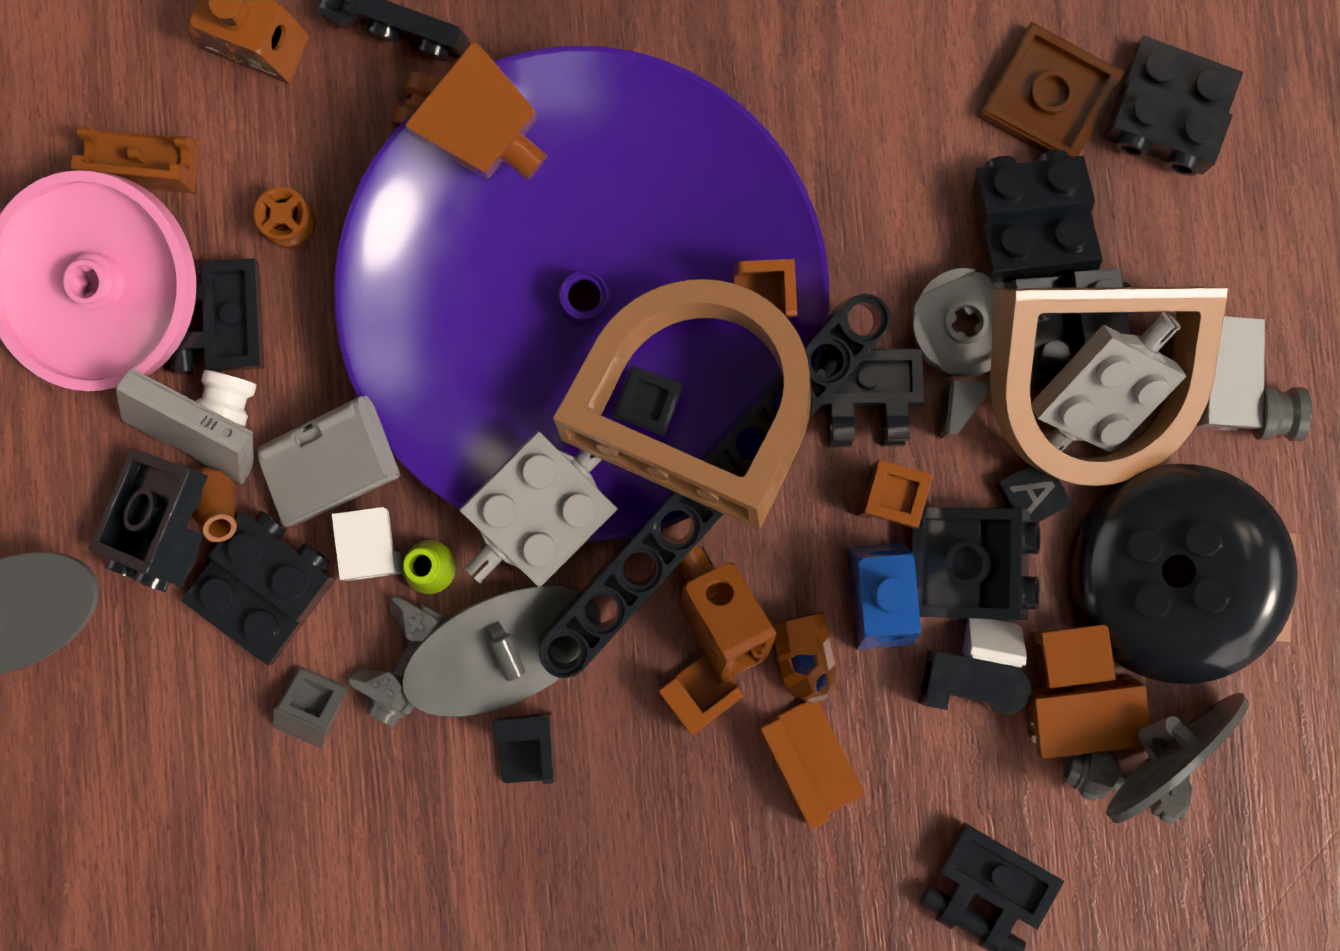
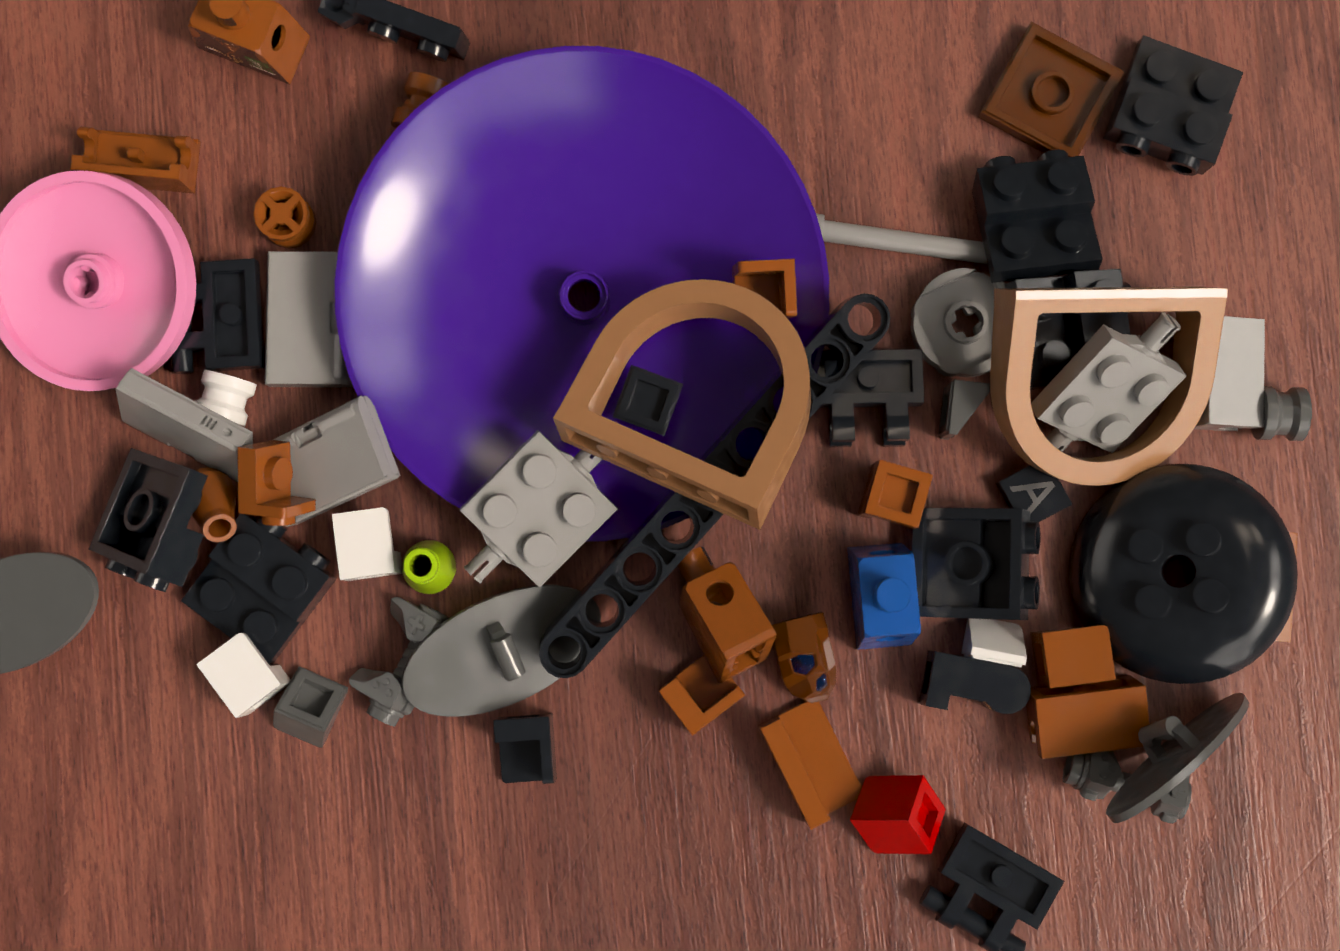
dark orange torso [405,41,548,181] -> none
none -> white panel [196,633,291,718]
none -> dark orange bracket [238,440,316,526]
none -> light grey piece [265,251,353,388]
none -> light grey piece [814,208,987,264]
none -> red panel [850,775,946,854]

